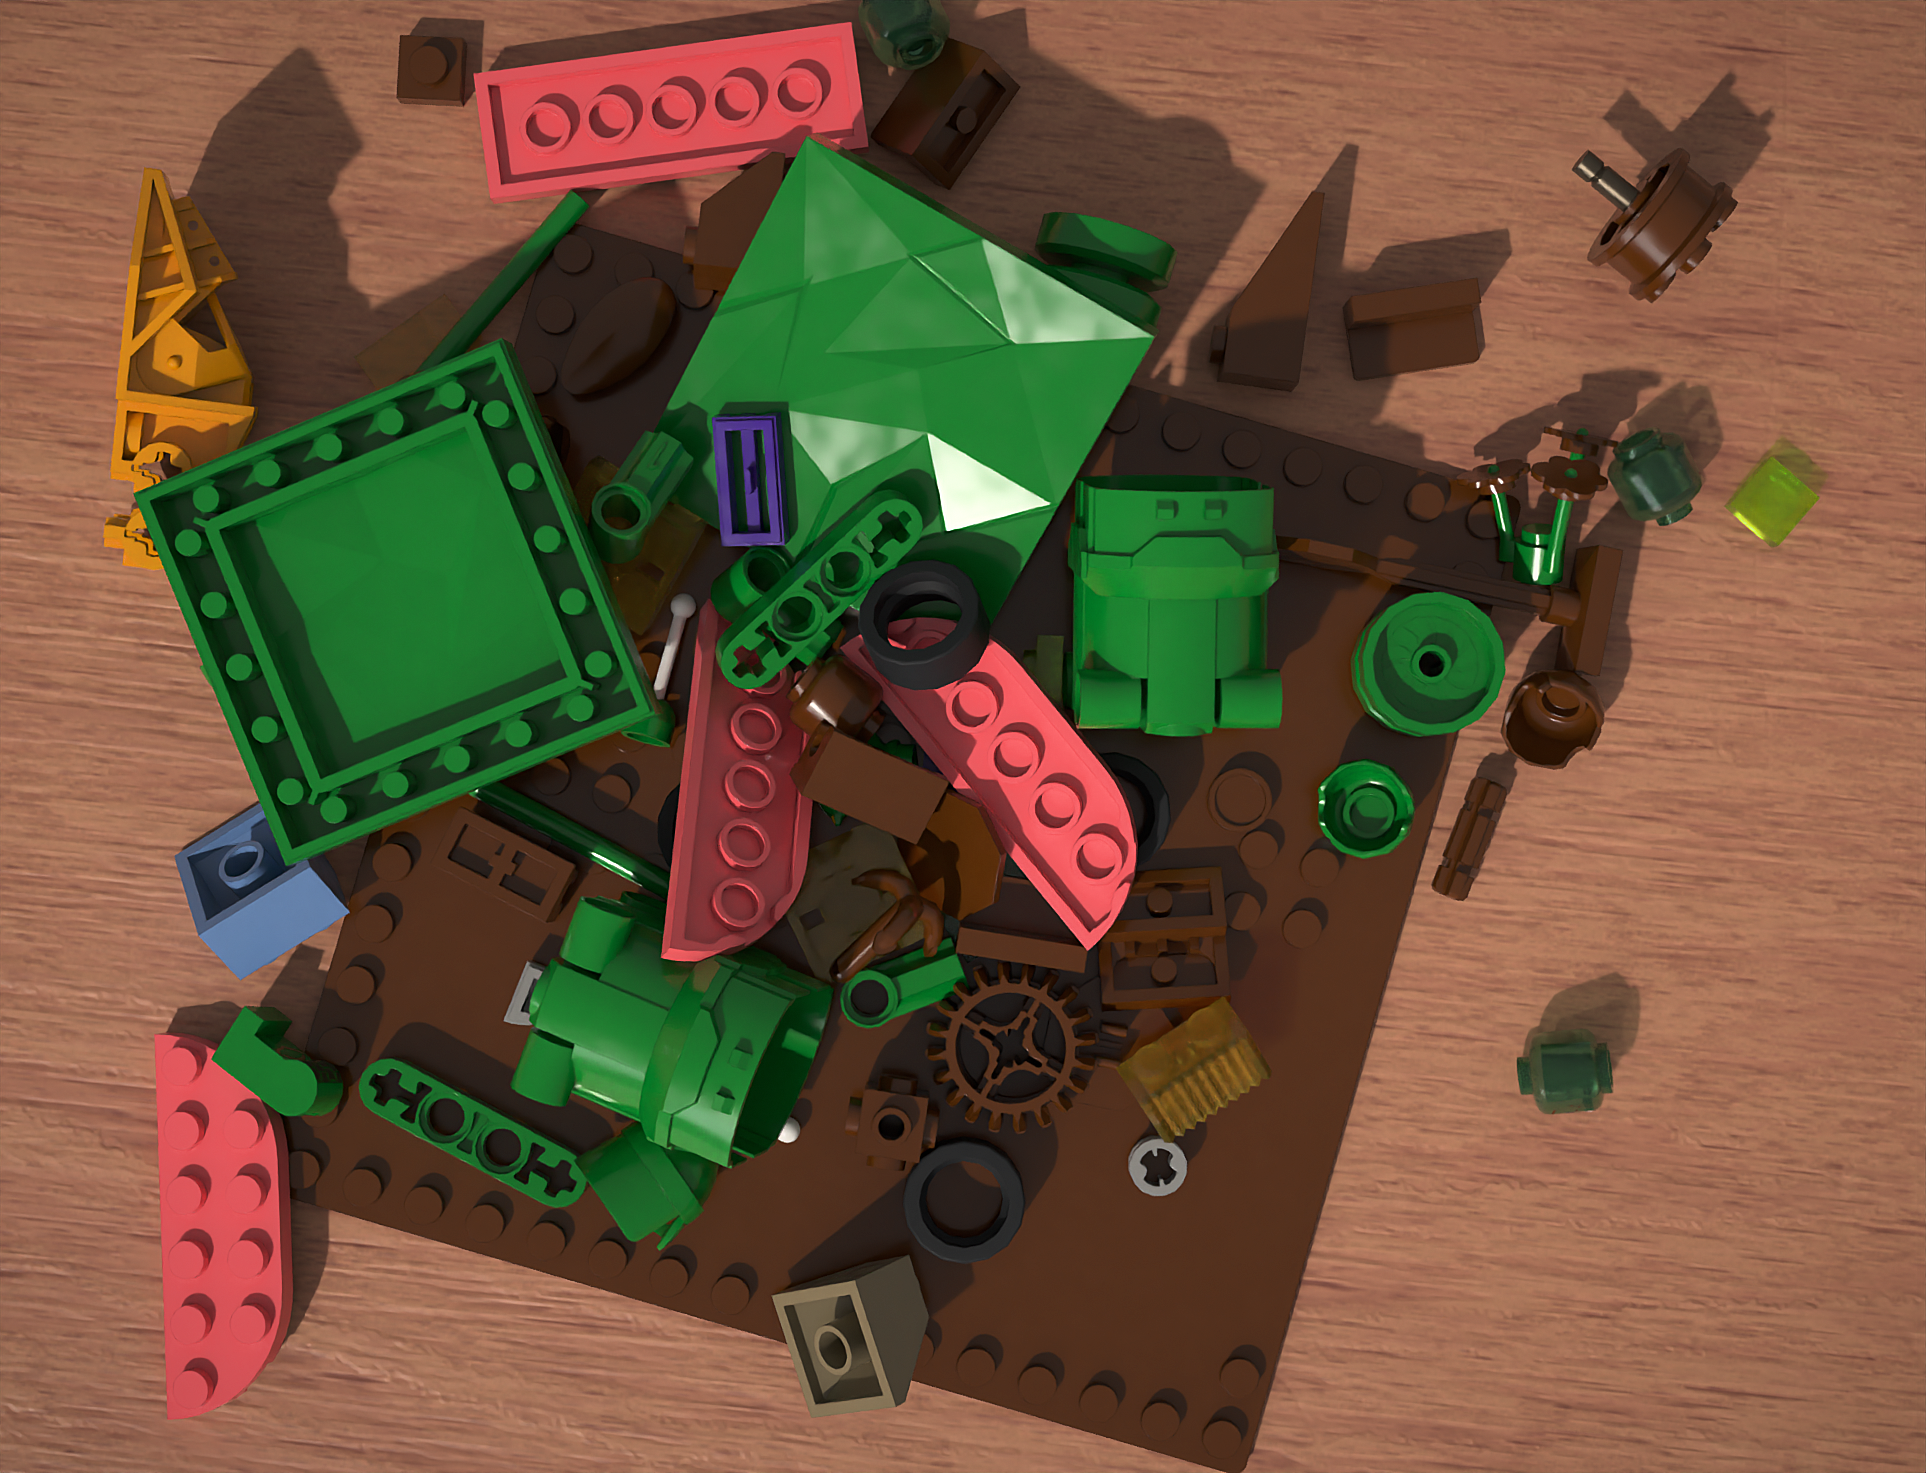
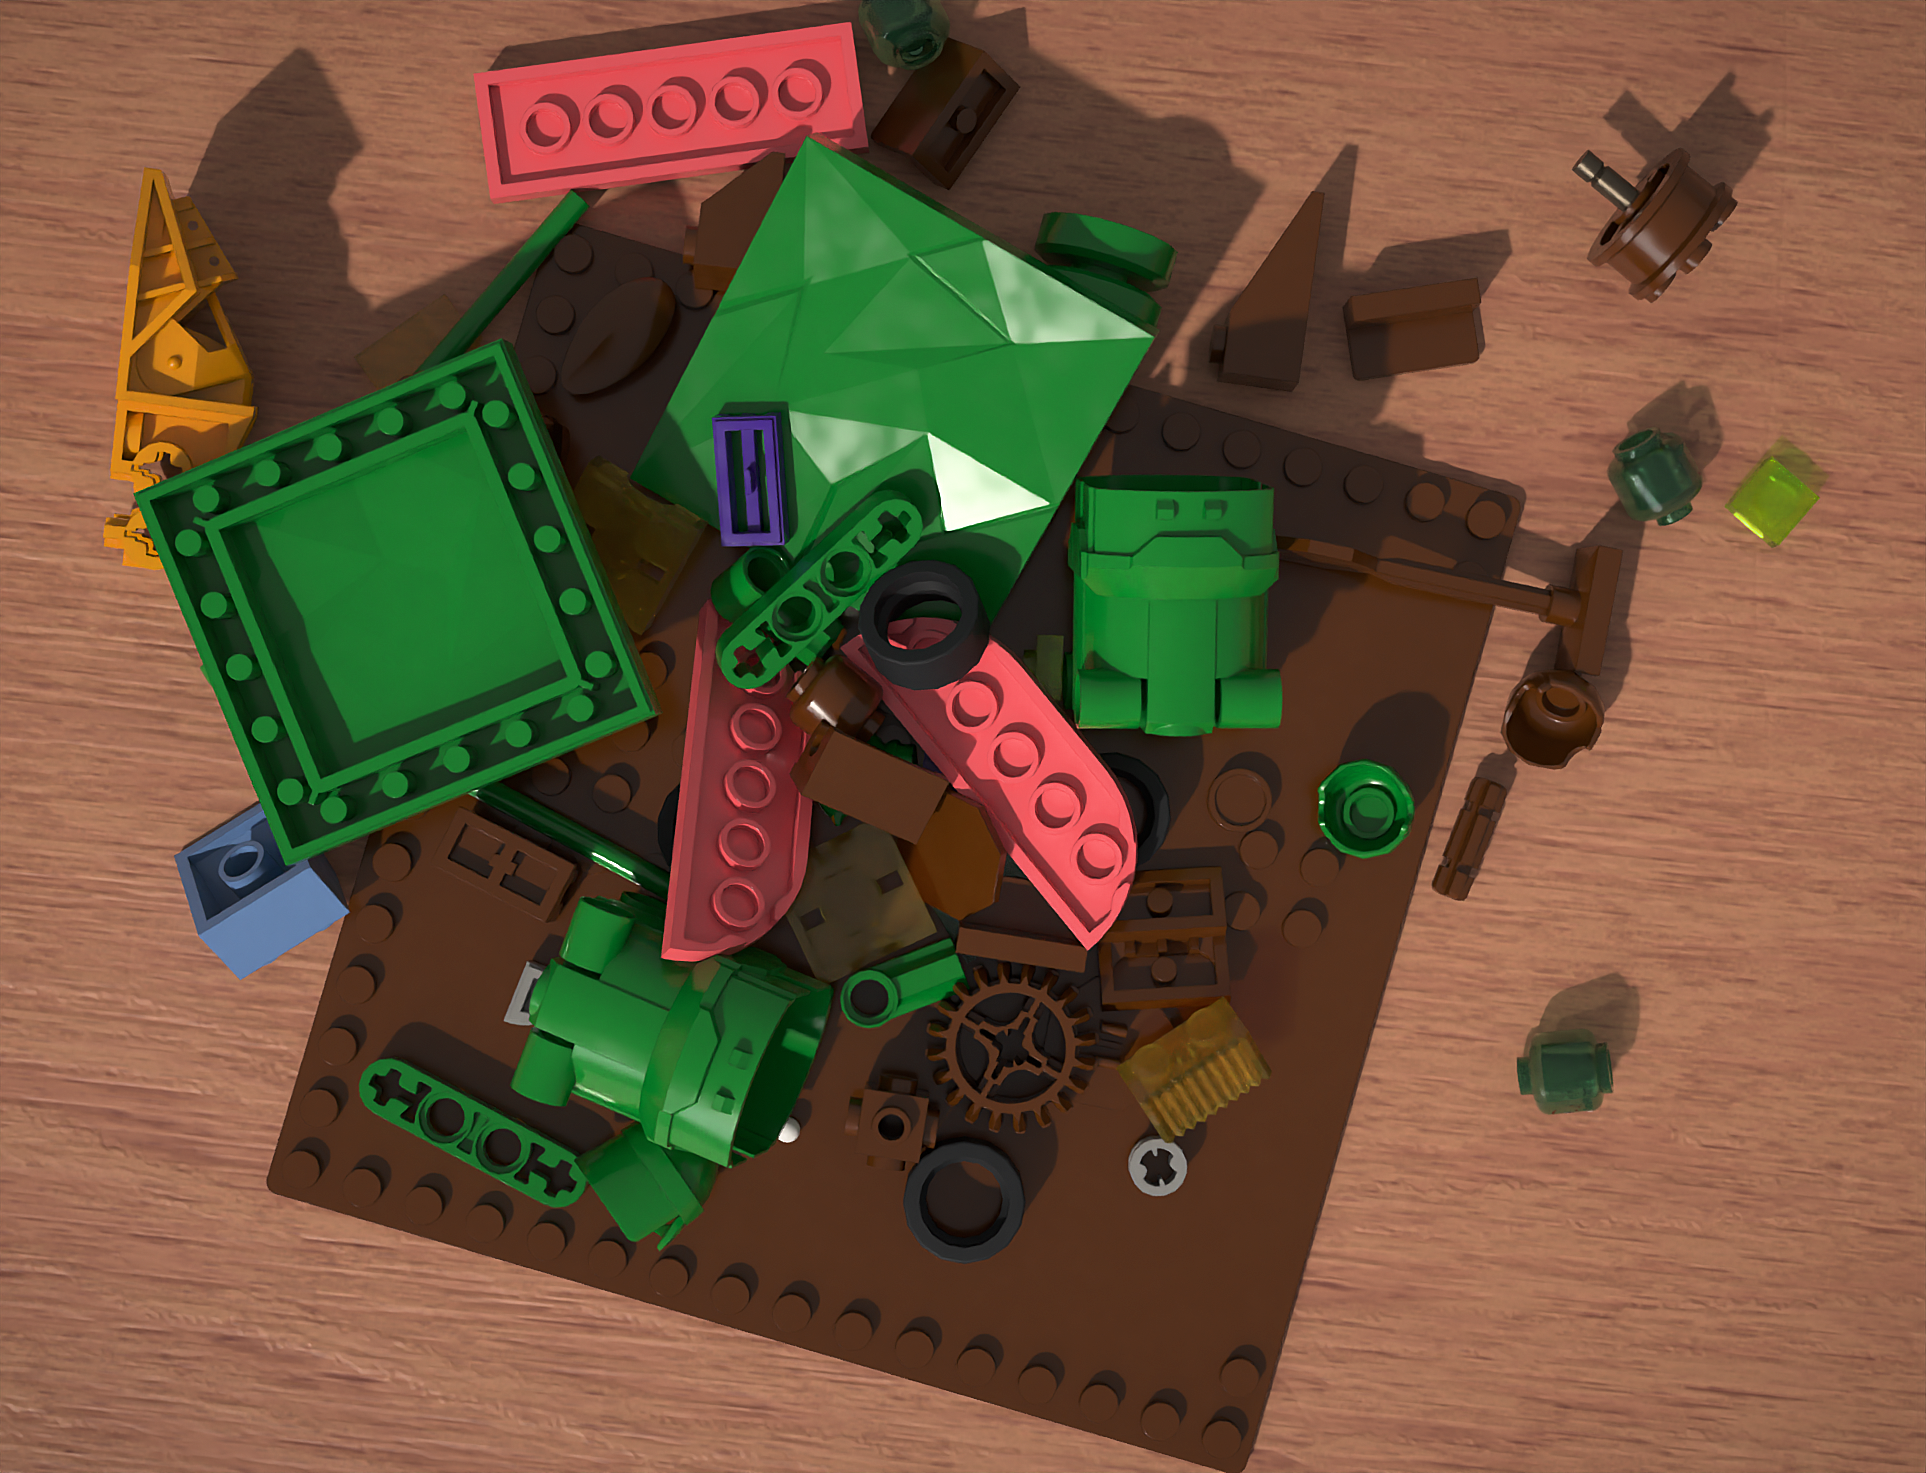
coral plate [154,1032,293,1420] -> none
green leg [211,1006,343,1116] -> none
reddish brown plate [396,35,467,107] -> none
green piece [587,431,694,564] -> none
hinge [621,593,696,747] -> none
dark tan slope [771,1255,929,1418] -> none
reddish brown piece [829,869,944,984] -> none
green wheel [1350,592,1506,737] -> none
plant [1456,426,1618,585] -> none

